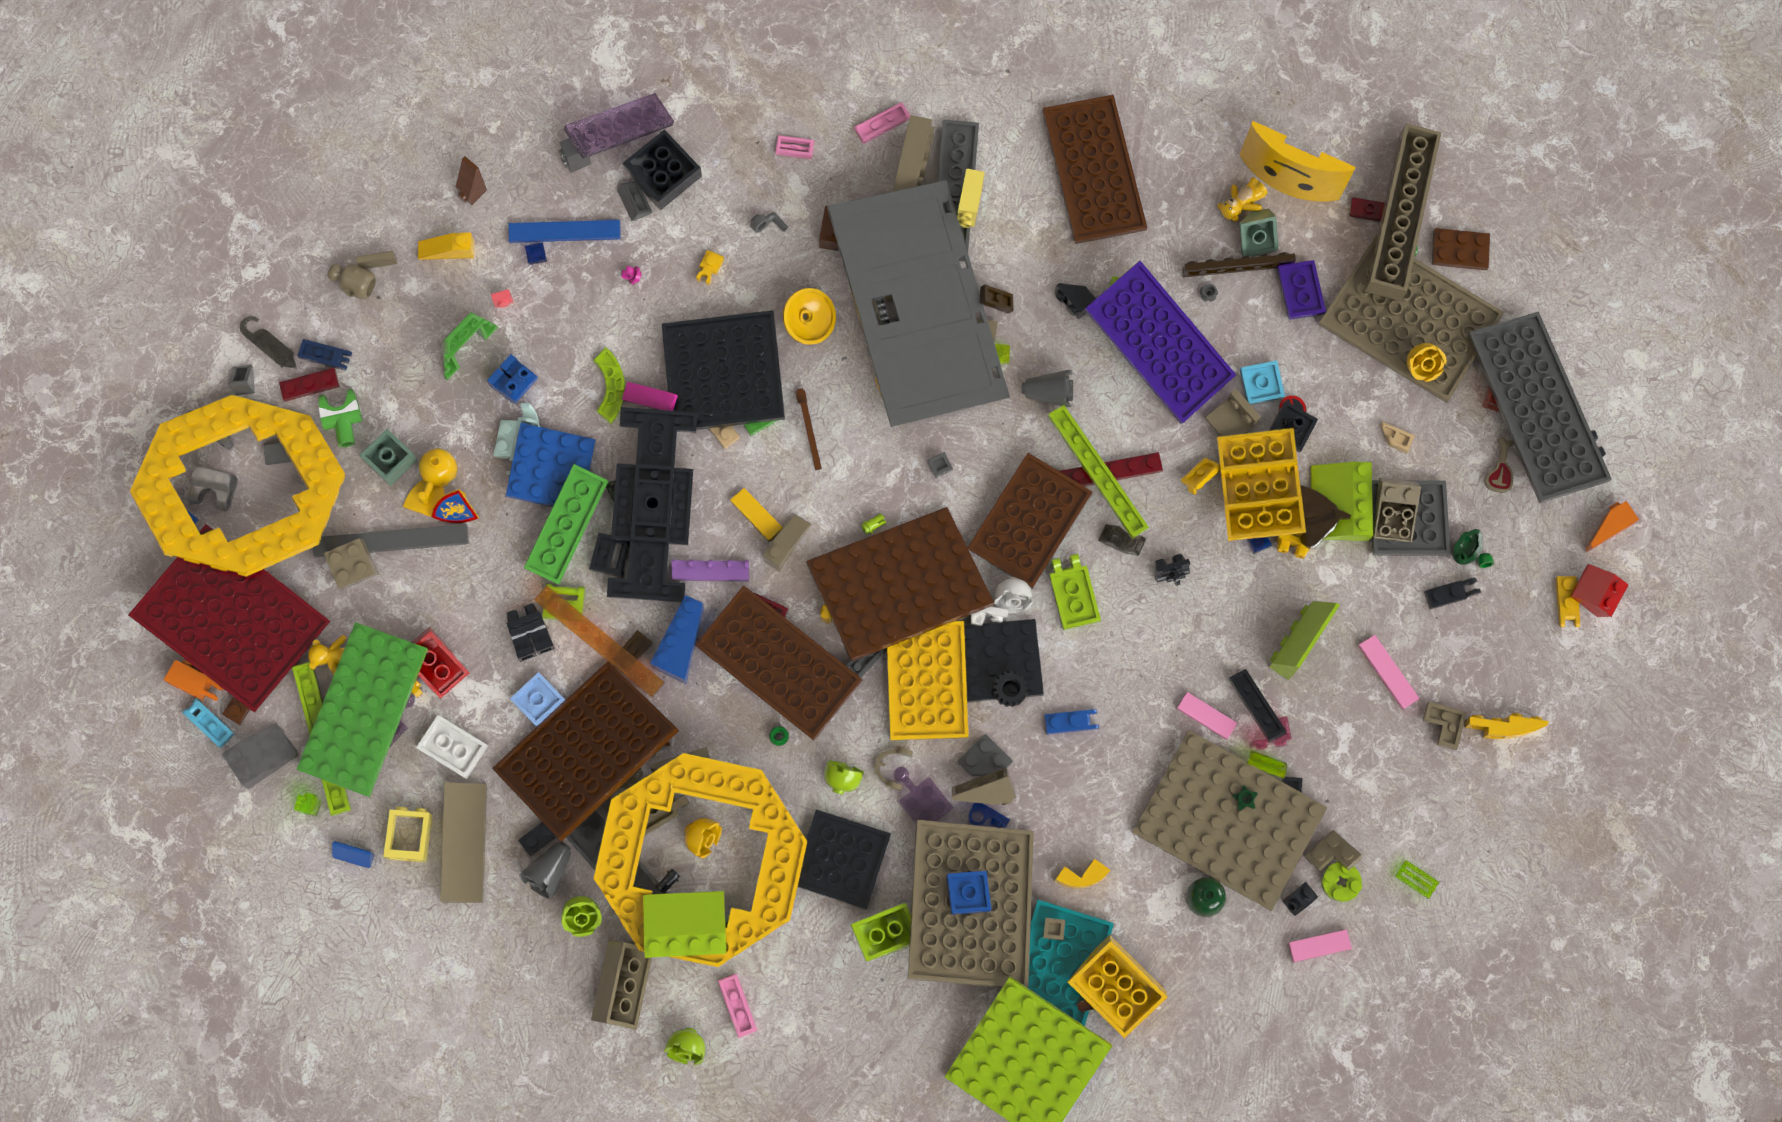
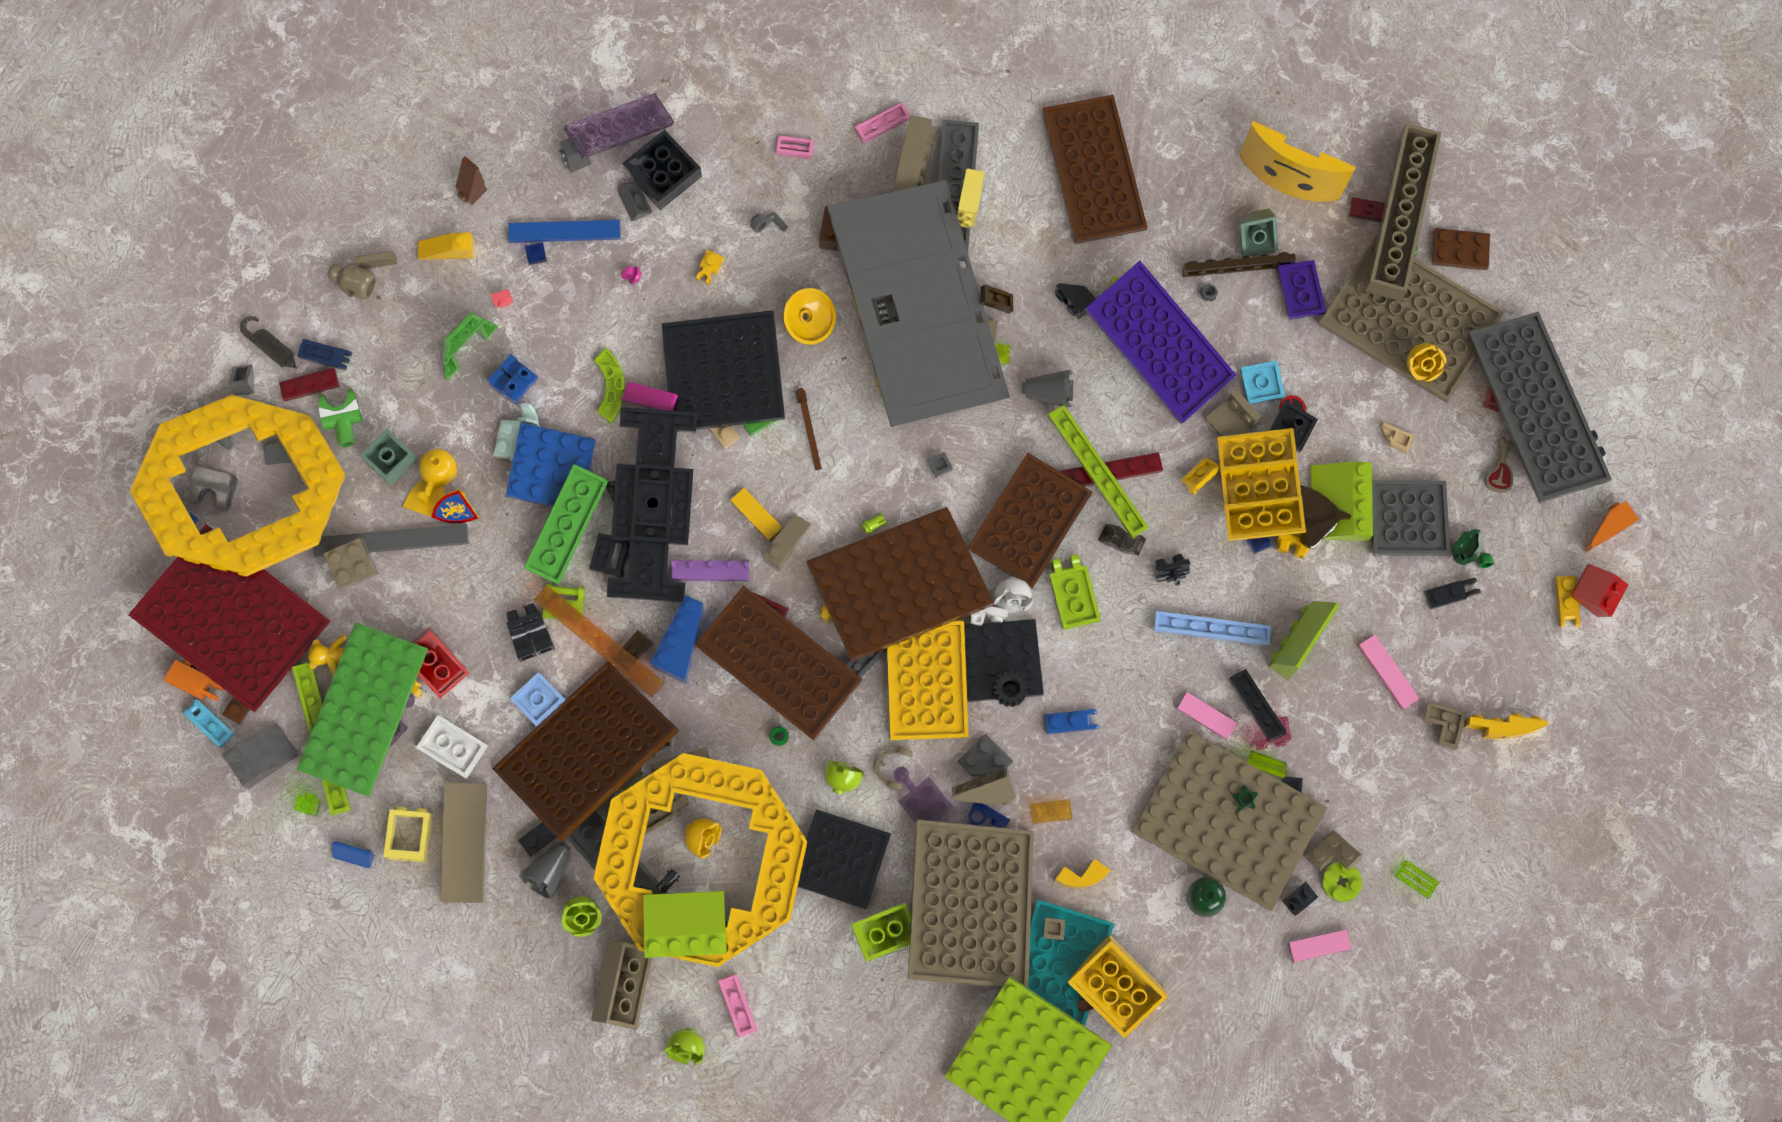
blue plate [946,871,991,915] -> none
yellow piece [1217,177,1268,222] -> none
dark tan slope [1373,478,1421,542] -> none
none -> clear yellow plate [1031,799,1073,824]
none -> light blue plate [1154,611,1271,646]

